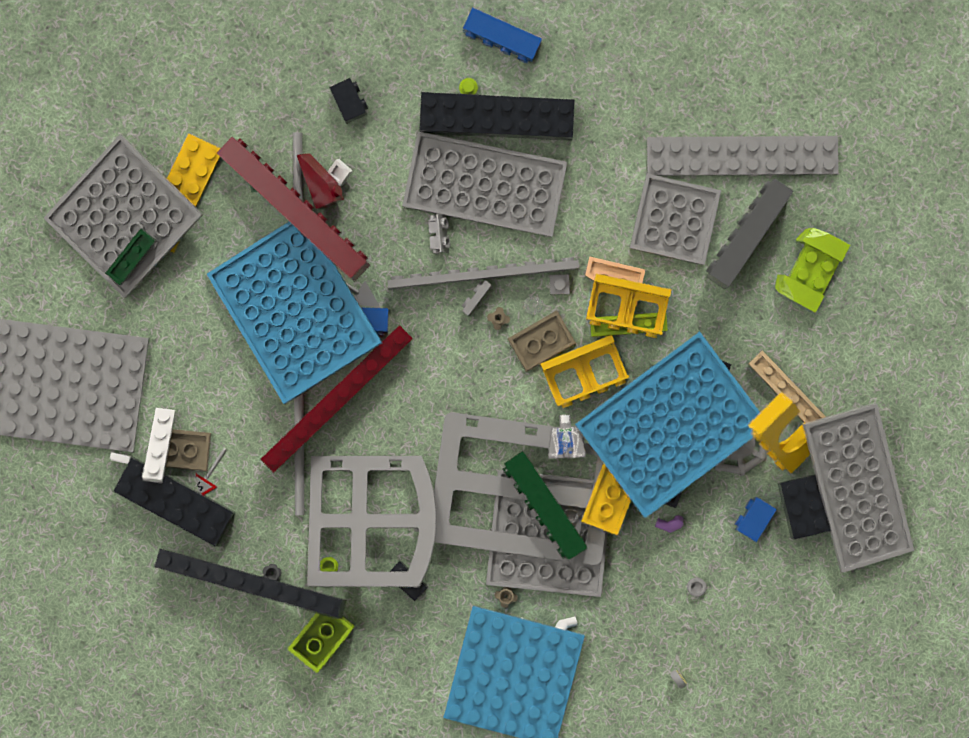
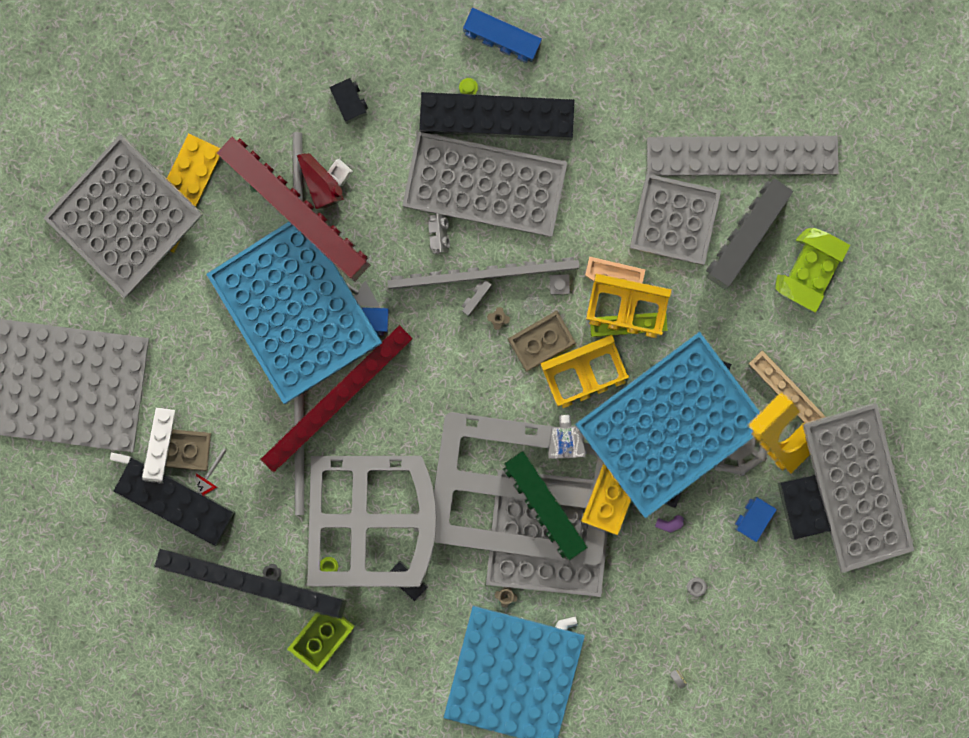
dark green plate [105,228,157,286] -> none

